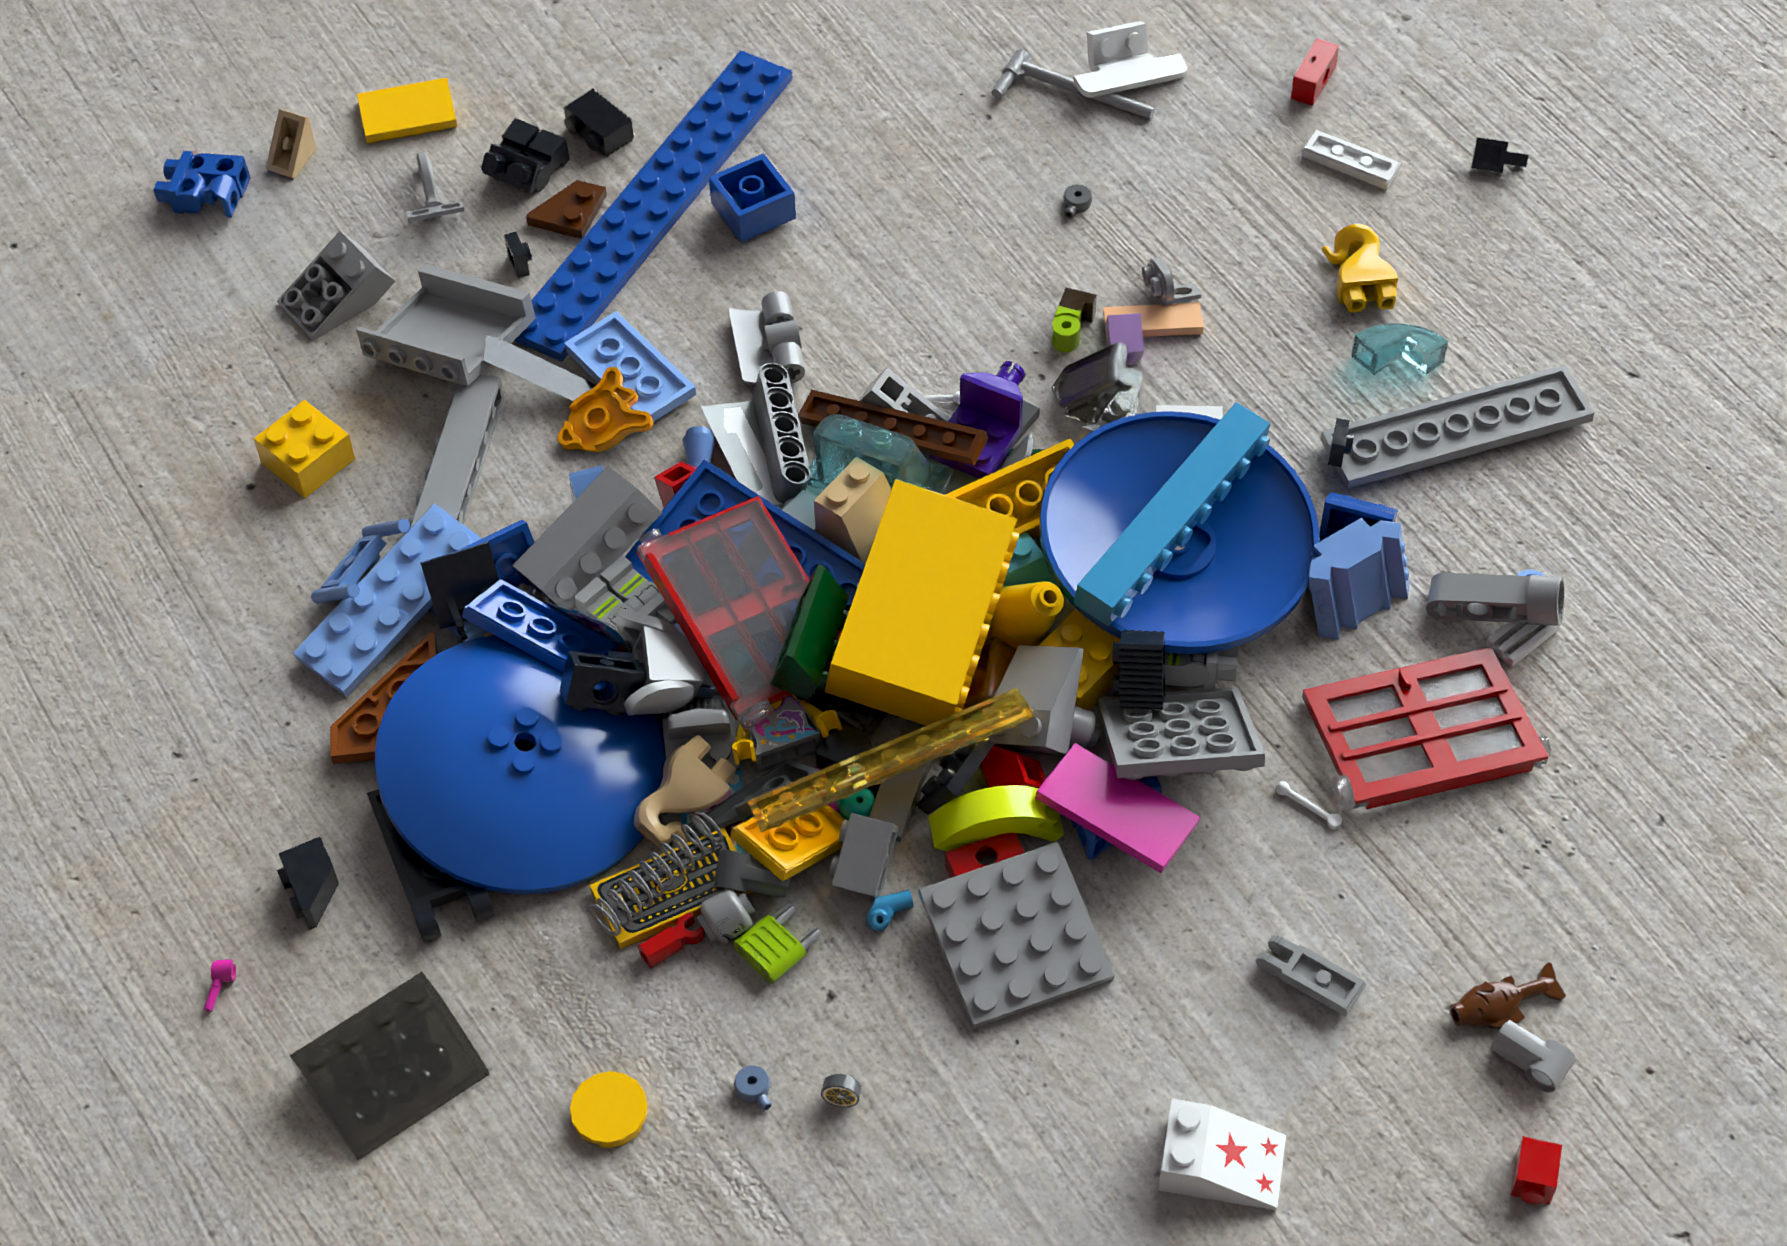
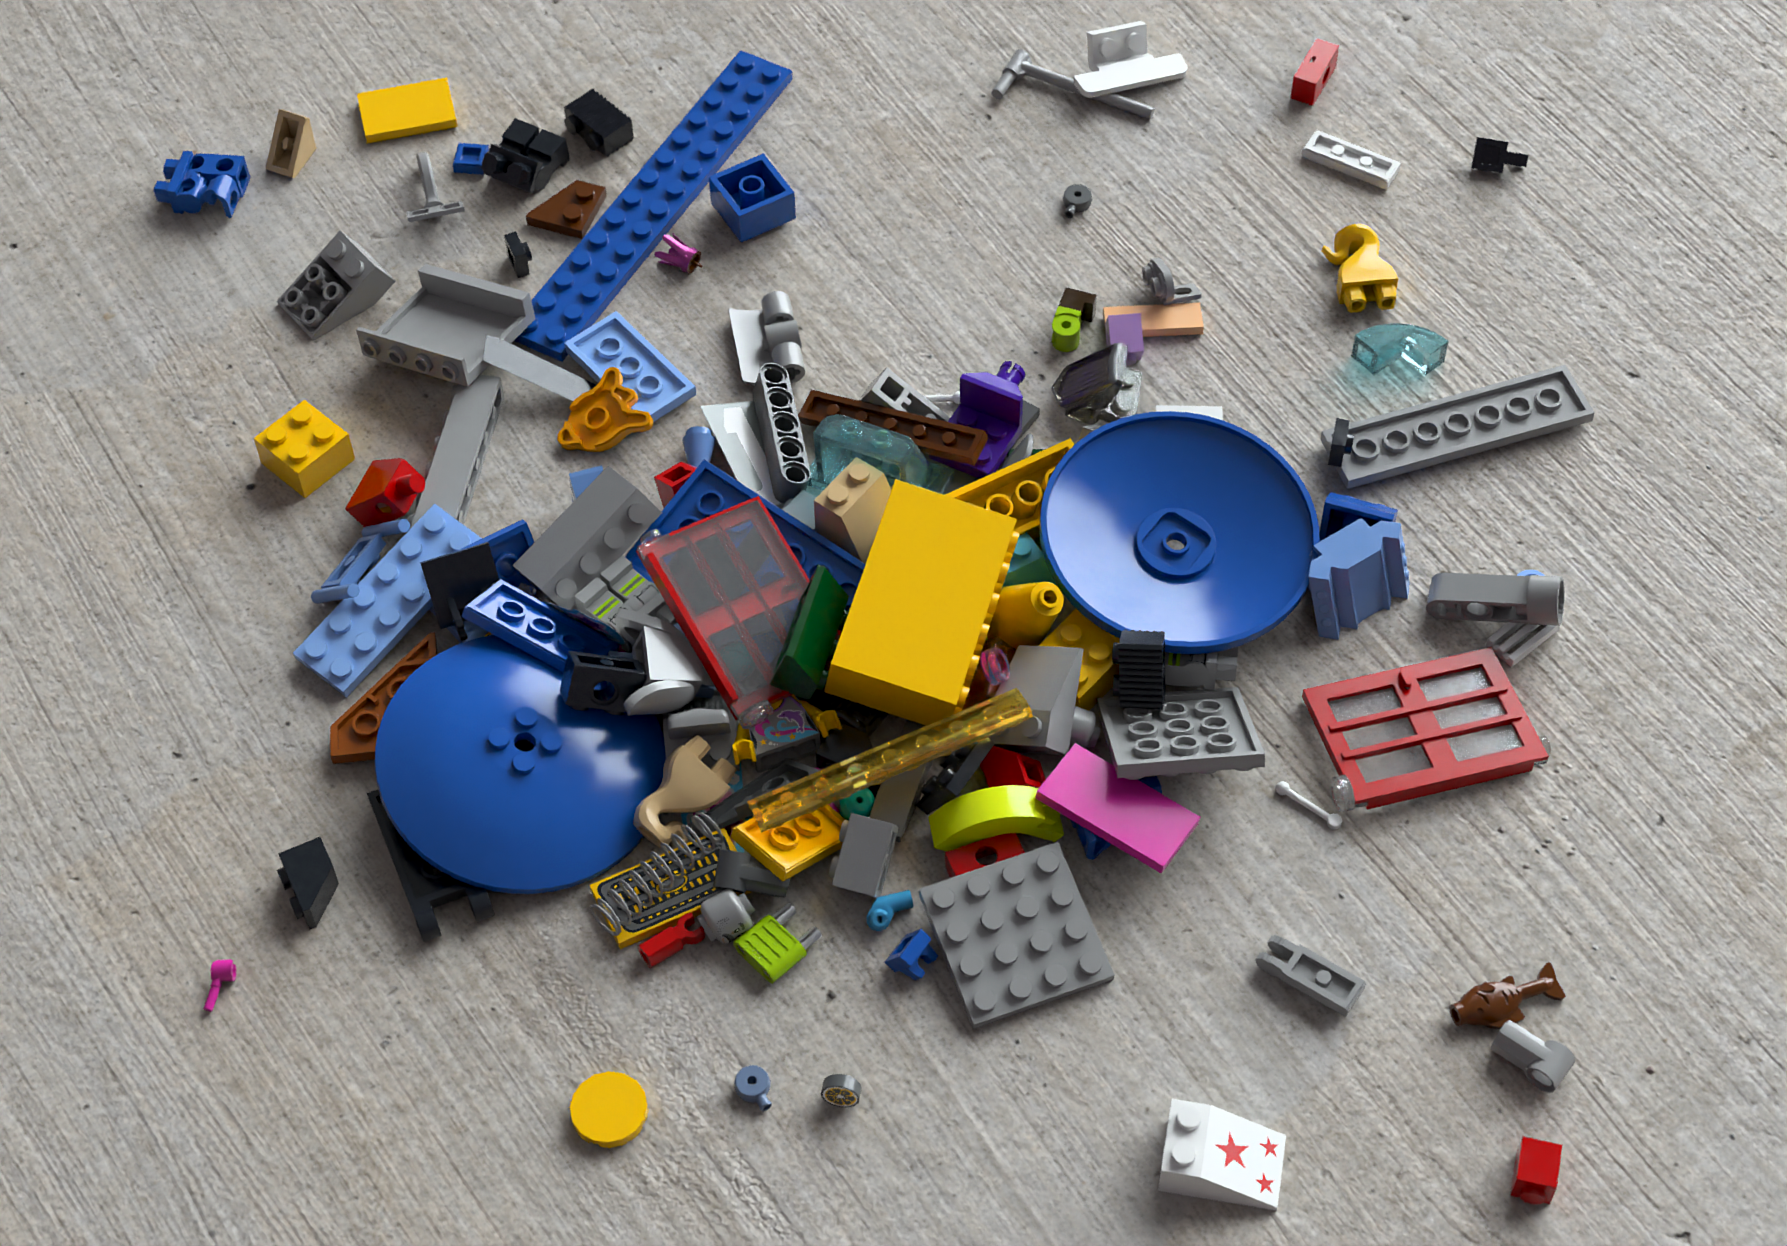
clear smoke slope [290,972,490,1161] -> none
dark azure brick [1073,402,1271,627] -> none
none -> red torso [345,458,425,527]
none -> blue tile [453,143,489,175]
none -> flat silver piece [654,233,703,274]
none -> blue tile [884,929,938,980]
none -> clear pink tile [980,647,1010,685]

